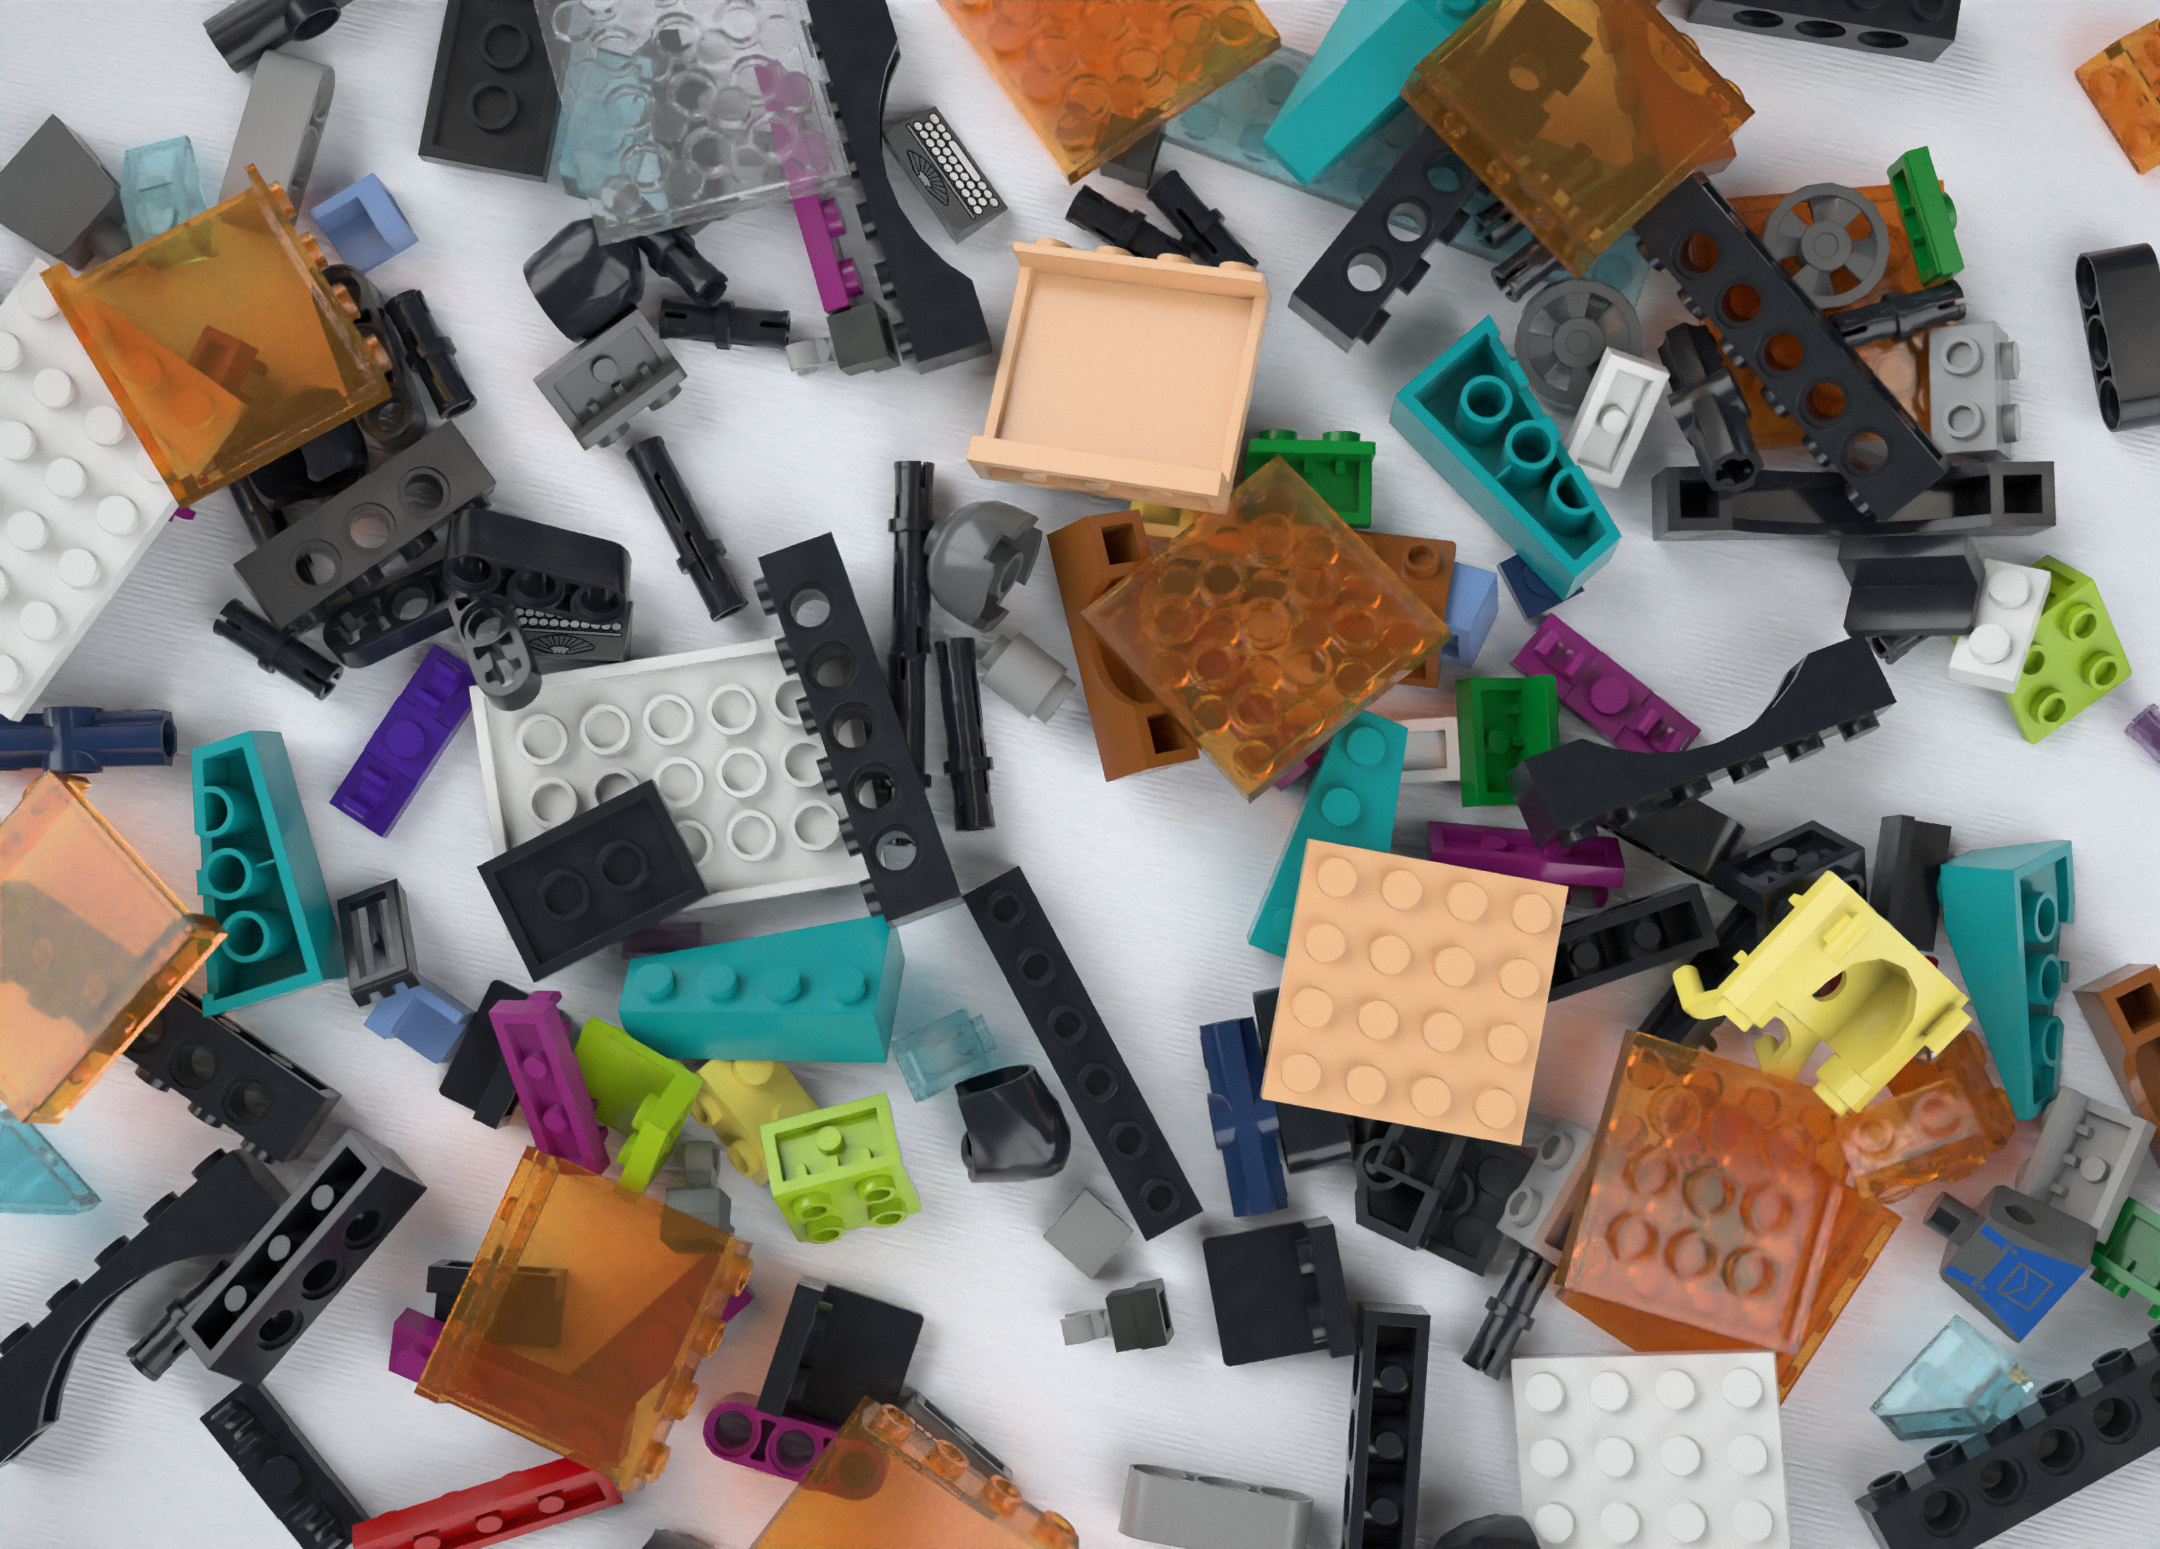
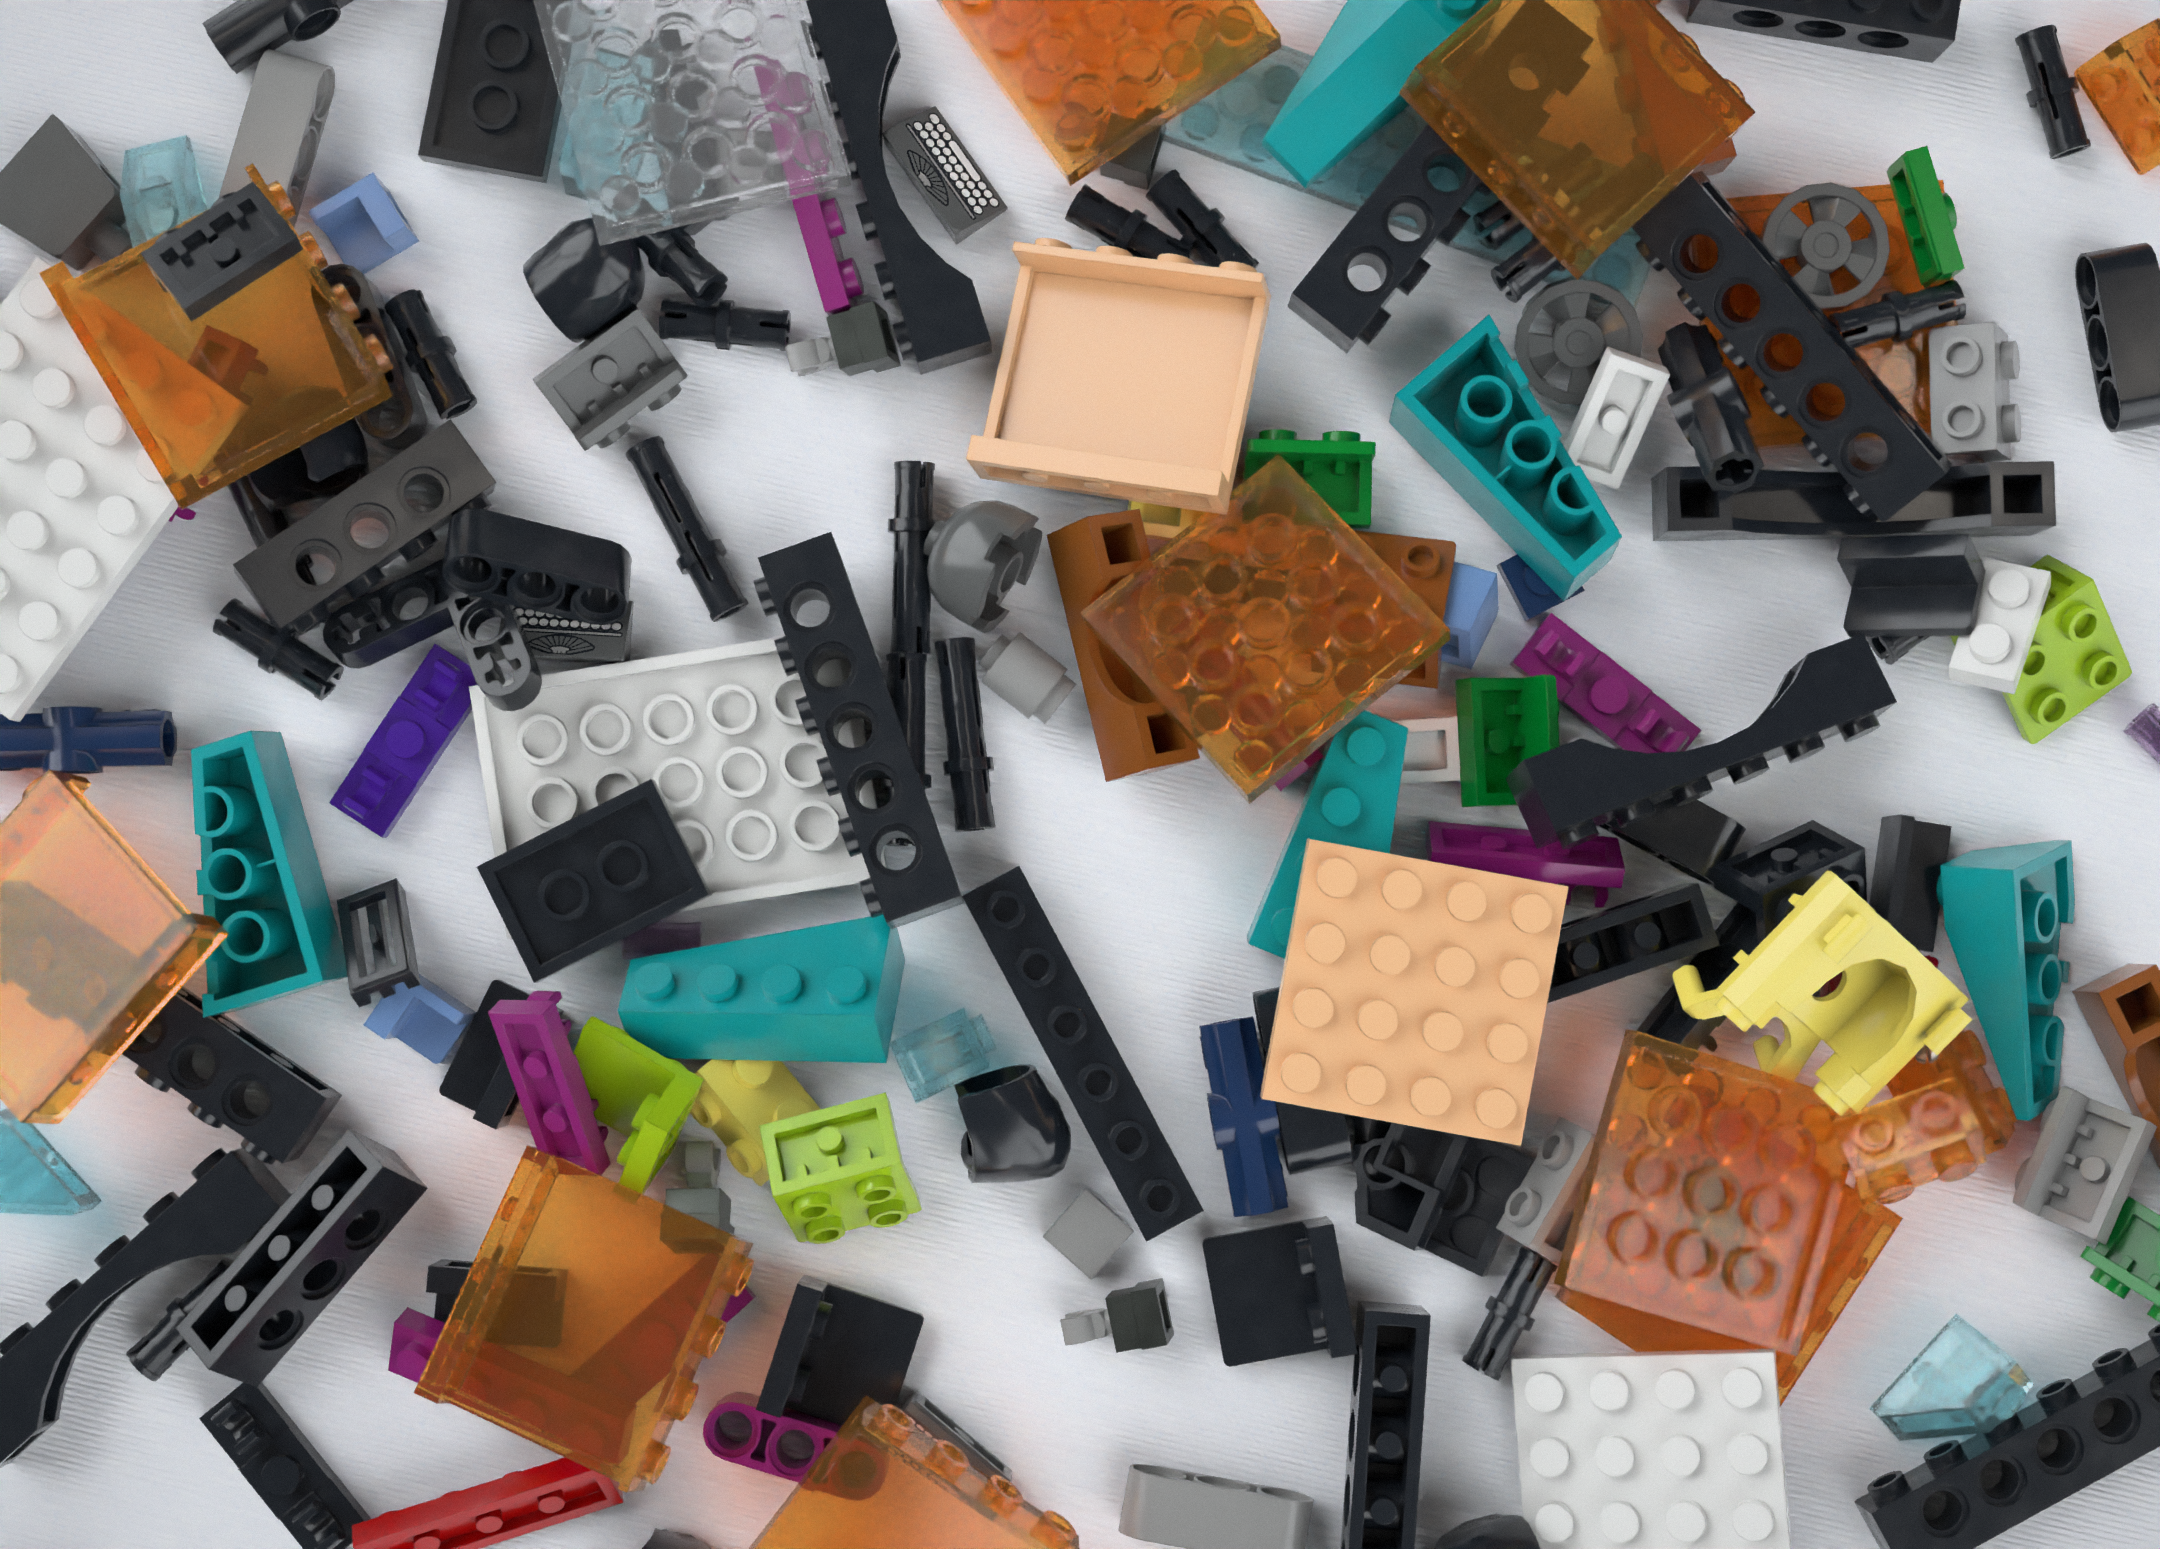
dark grey torso [1923,1185,2098,1344] -> none
none -> black bracket [141,182,303,322]
none -> black pin [2015,25,2091,159]

